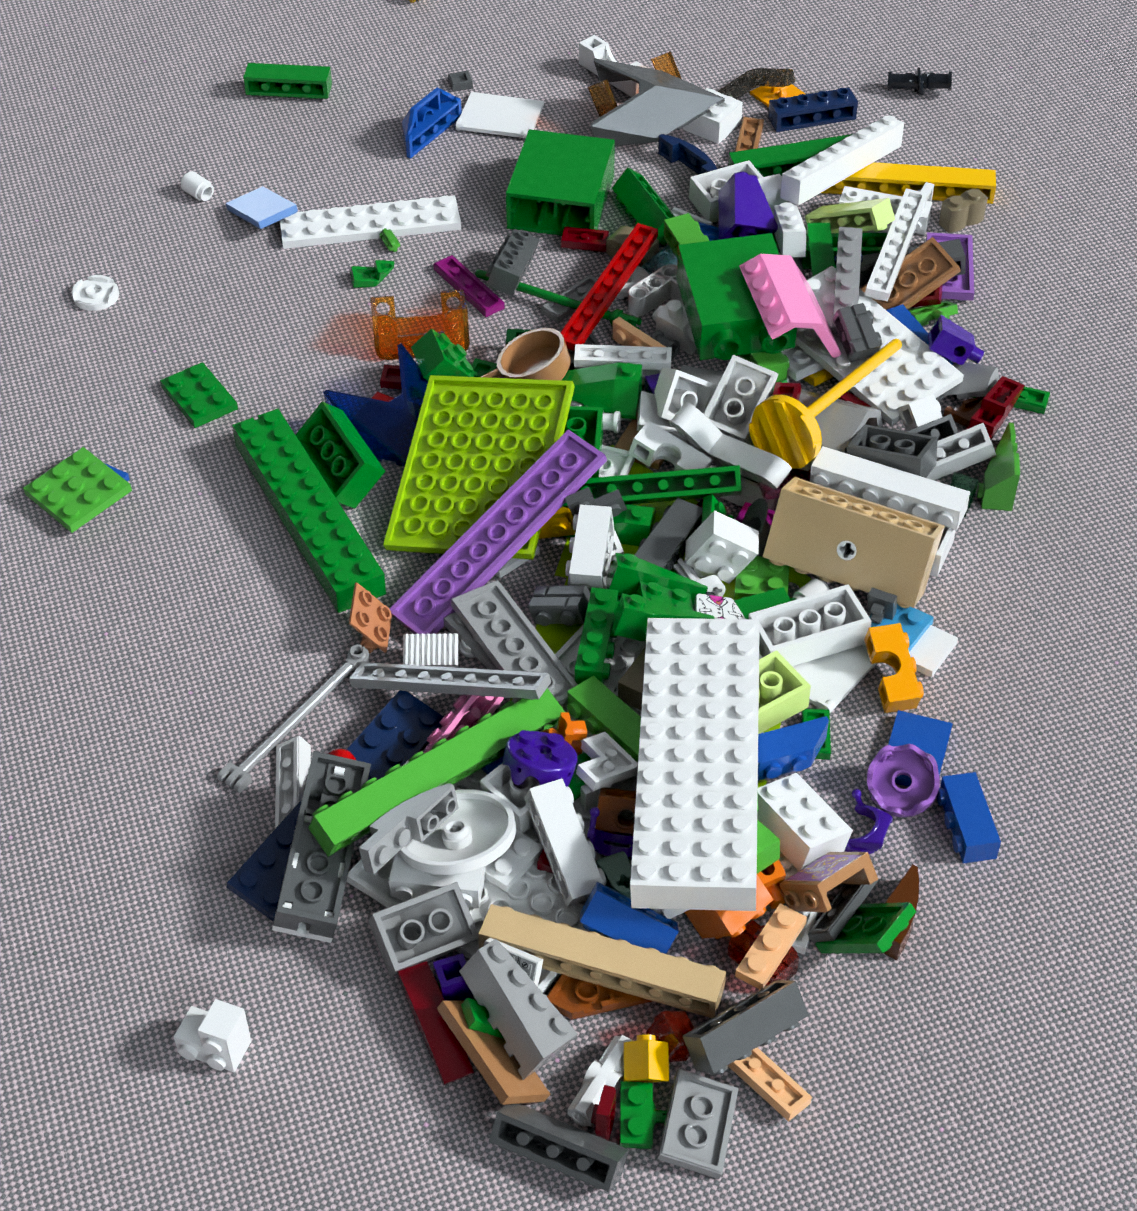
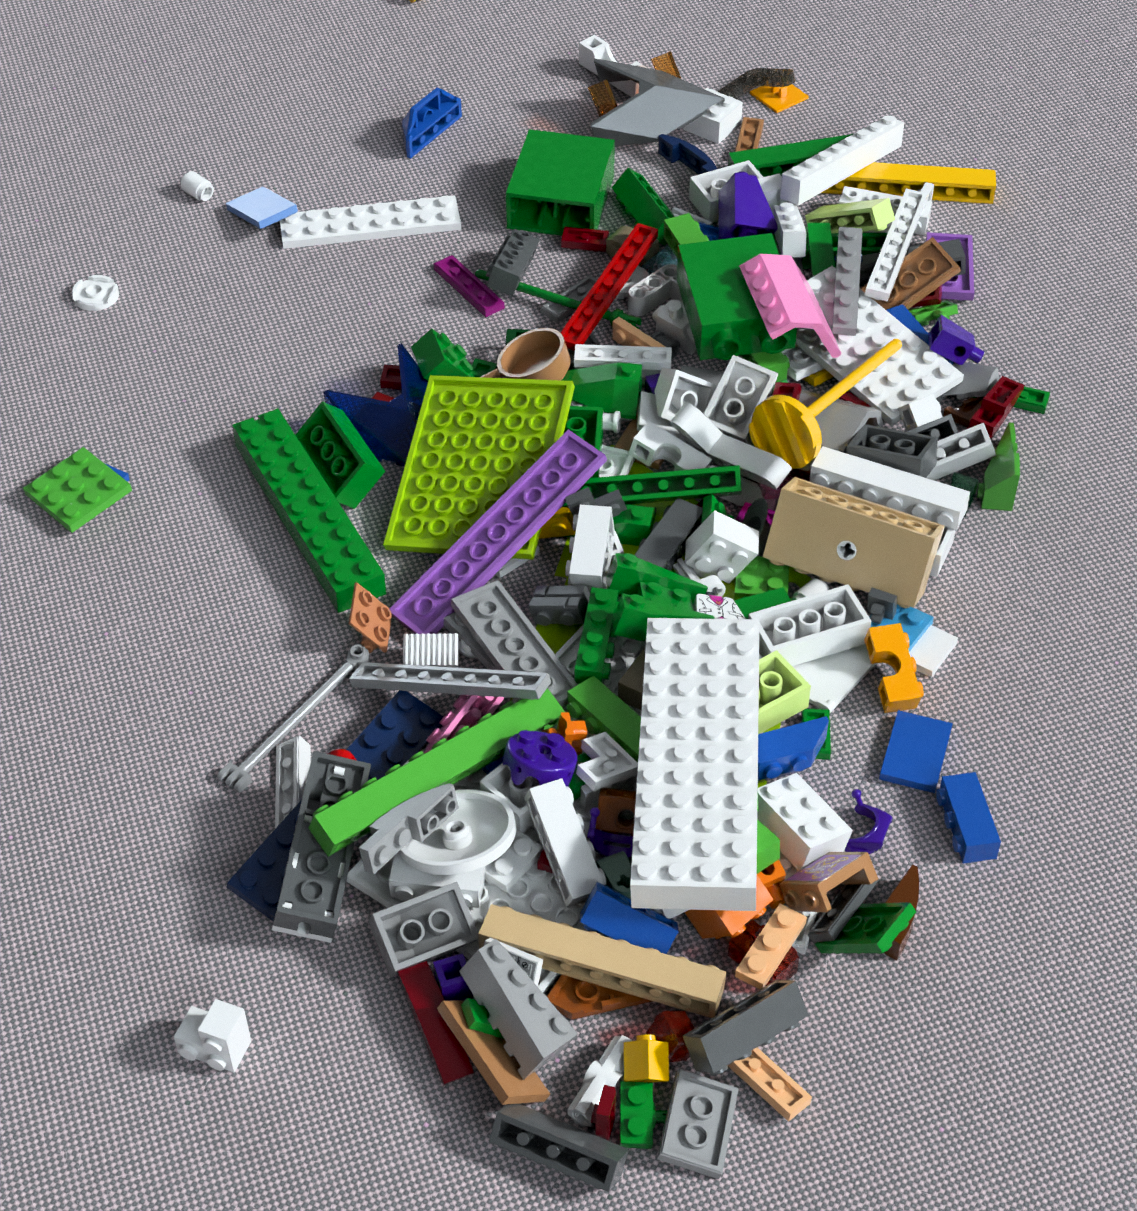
green plate [160,362,238,428] -> none
green brick [243,63,332,99] -> none
green slope [350,260,395,288] -> none
clear orange windscreen [370,290,470,360] -> none
bright green piece [380,228,400,252] -> none
dark grey tile [448,71,473,92] -> none
white piece [456,92,544,139] -> none
dark blue brick [768,87,858,133] -> none
dark grey brick [833,303,882,362] -> none
medium lavender plate [867,744,940,818] -> none
black piece [888,67,952,95] -> none
dark tan brick [939,189,988,233] -> none

